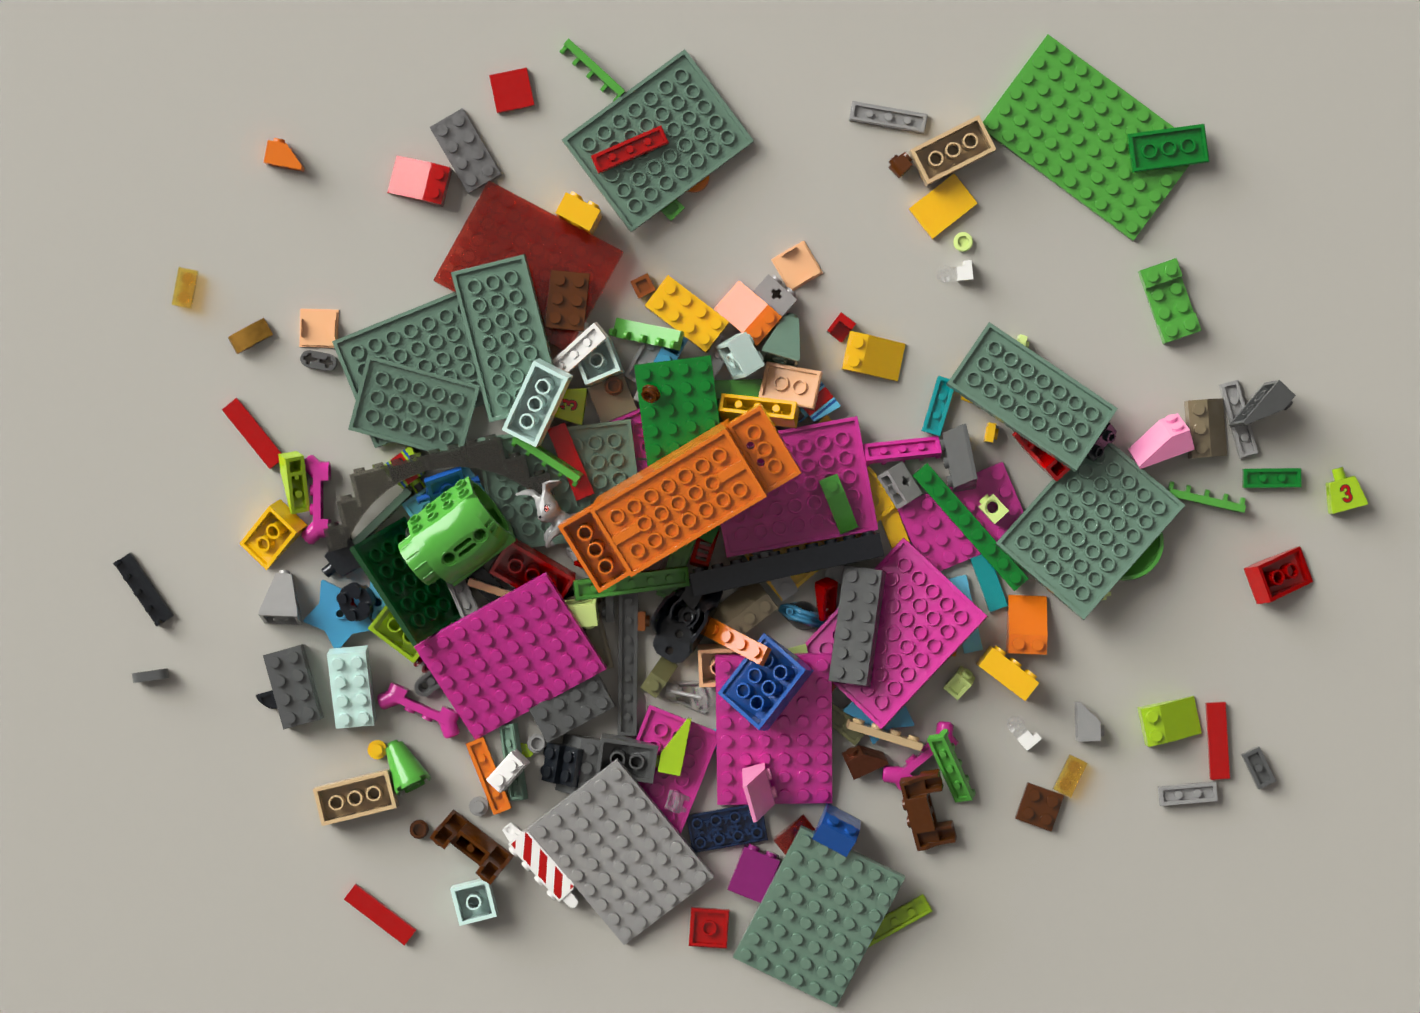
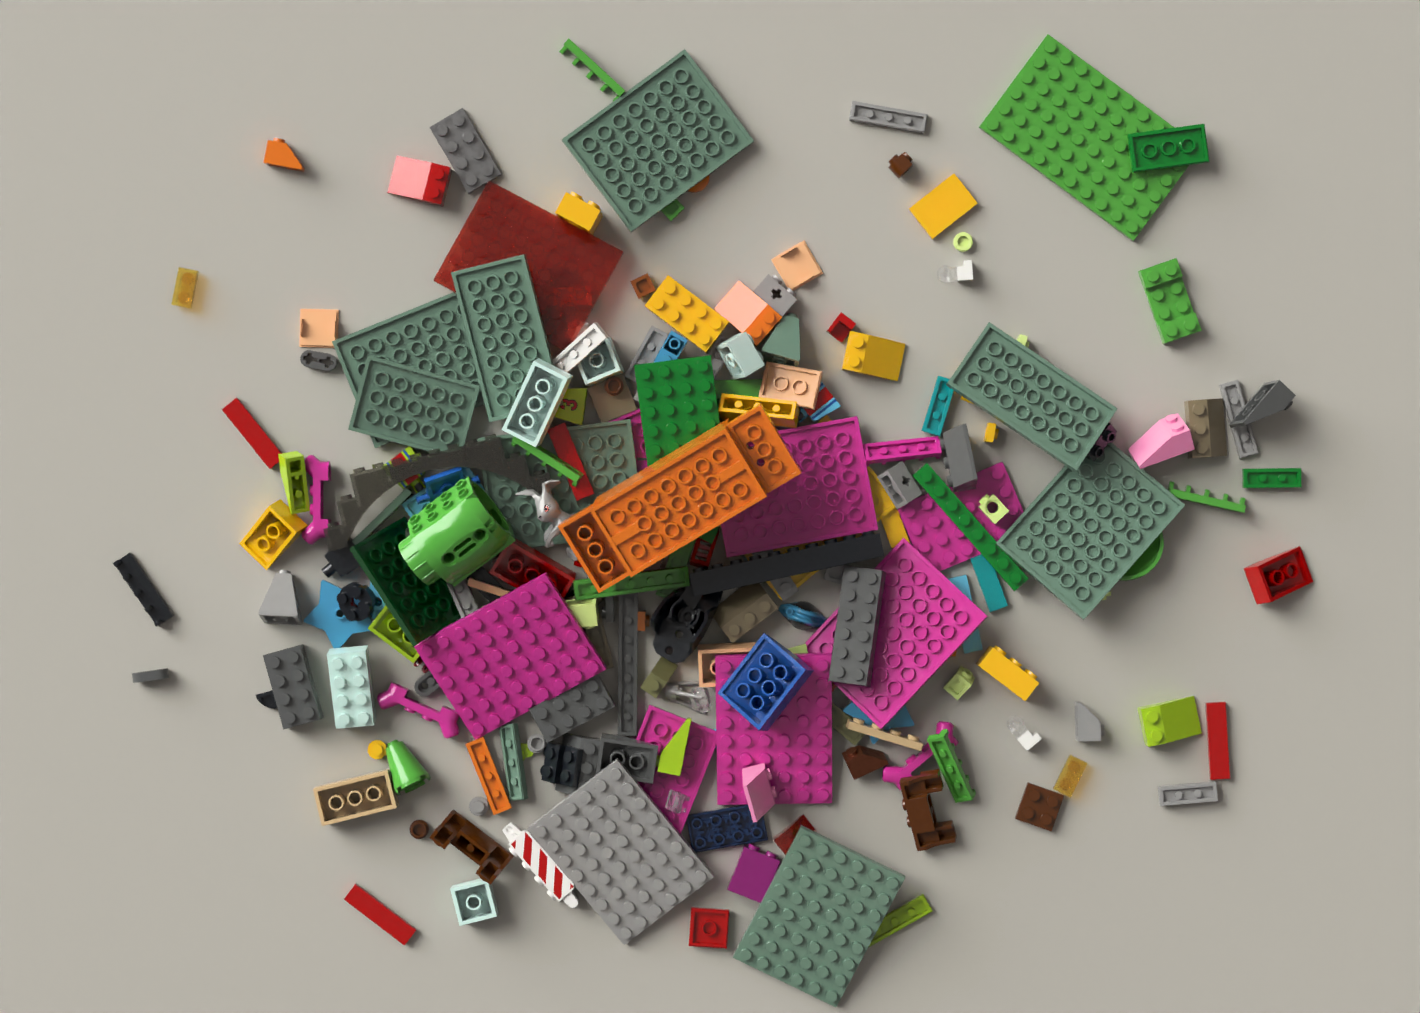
pearl gold slope [228,318,273,354] -> none
white brick [486,749,530,793] -> none
red tile [489,68,535,114] -> none
reddish brown plate [545,270,590,332] -> none
red tile [591,125,669,174] -> none
hinge [609,318,684,351] -> none
reddish brown plate [641,385,660,403] -> none
orange plate [704,617,771,666] -> none
blue slope [812,803,861,857] -> none
red slope [815,577,838,621] -> none
bright green slope [819,474,858,534] -> none
tan brick [909,115,996,187] -> none
orange slope [1006,595,1048,655] -> none
red arch [1012,432,1070,482] -> none
dark grey plate [1241,746,1276,789] -> none
lime torso [1325,467,1368,514] -> none

